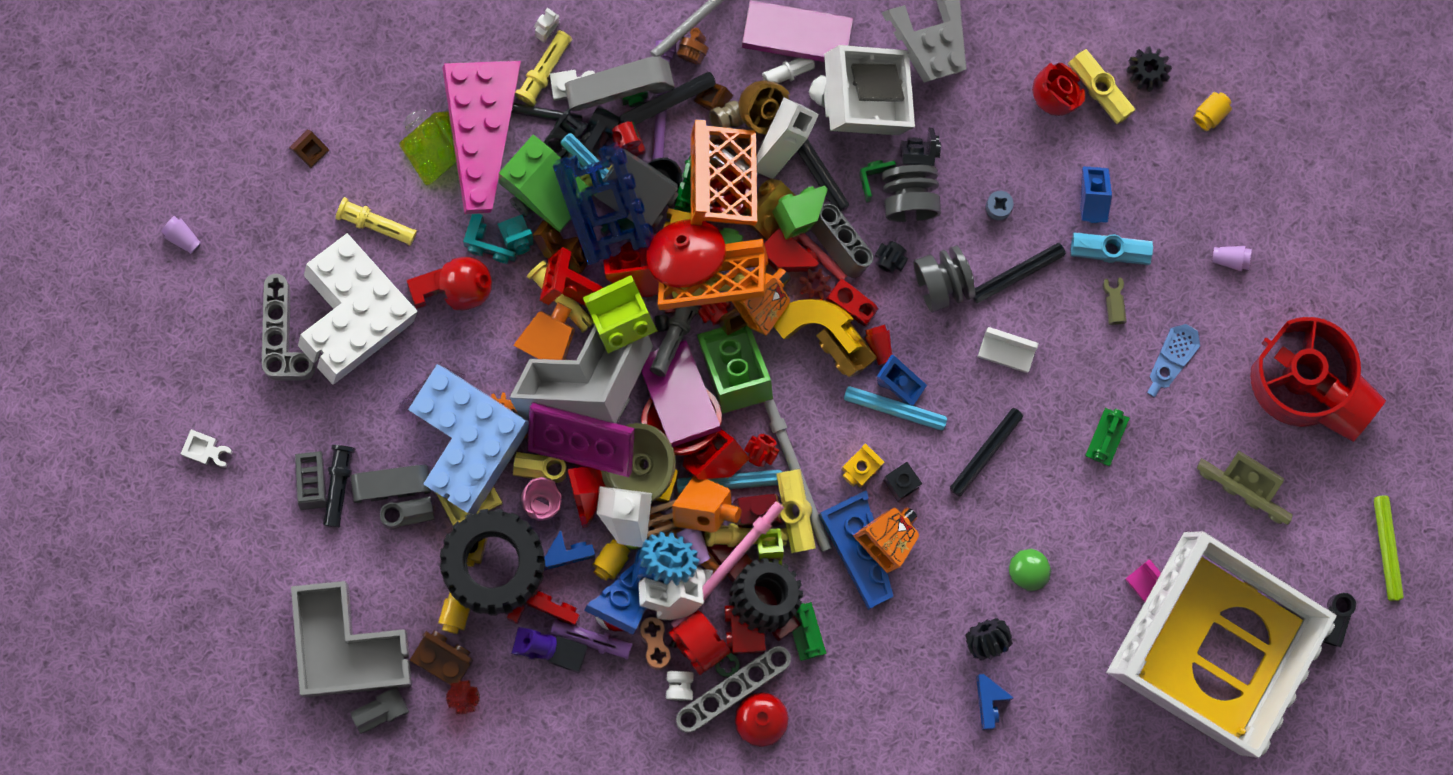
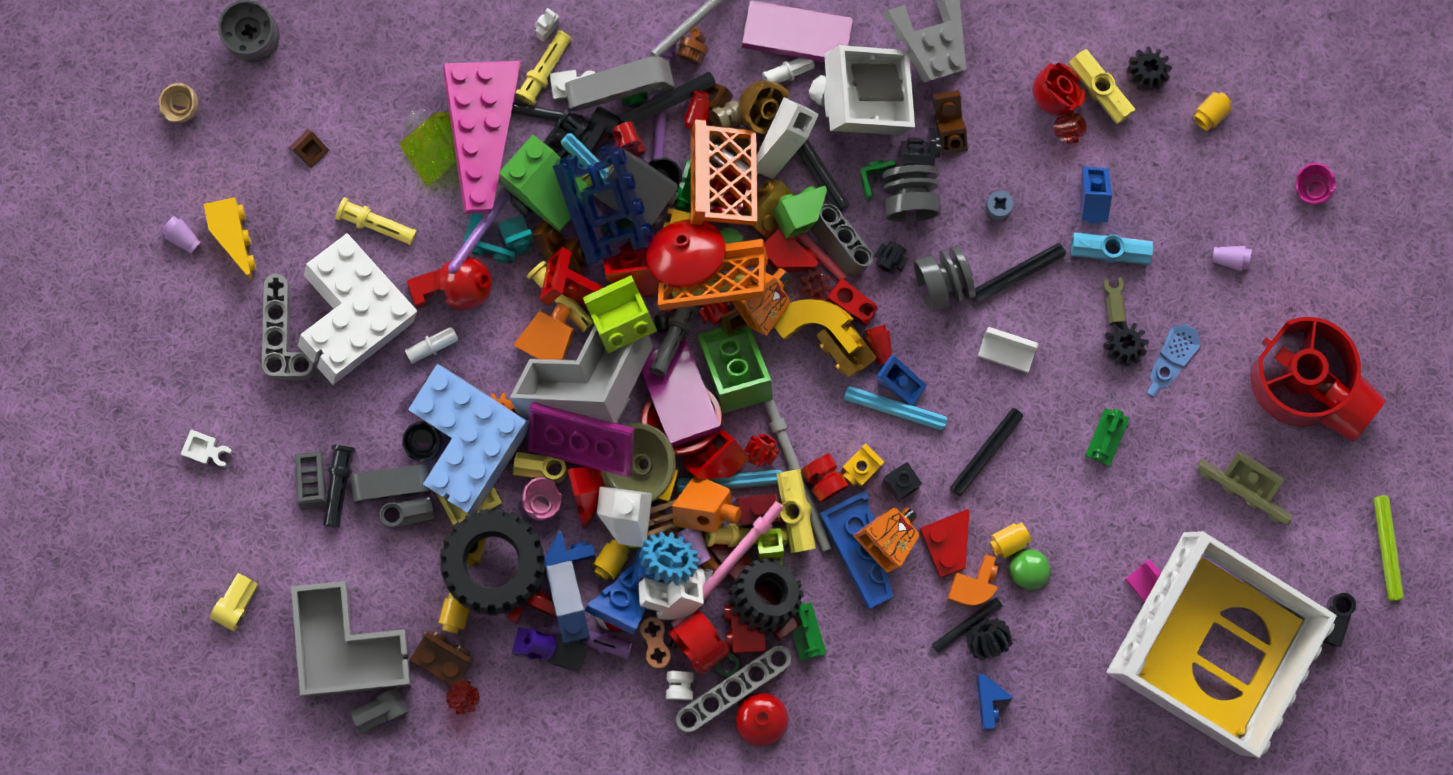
none -> tan hair [159,83,199,123]
none -> yellow slope [204,197,256,280]
none -> light yellow piece [210,573,259,632]
none -> dark grey wheel [218,0,280,63]
none -> black hair [402,421,443,462]
none -> white axle [405,327,458,365]
none -> medium lavender piece [448,186,514,274]
none -> slope [545,560,591,646]
none -> red cone [683,91,709,130]
none -> red wheel [801,453,849,503]
none -> red wing [920,509,969,578]
none -> black bar [931,597,1002,653]
none -> reddish brown slope [933,90,968,155]
none -> orange brick [946,555,998,607]
none -> yellow brick [989,523,1032,559]
none -> clear red gear [1054,111,1087,144]
none -> black gear [1103,321,1149,367]
none -> dark pink hair [1296,163,1336,206]

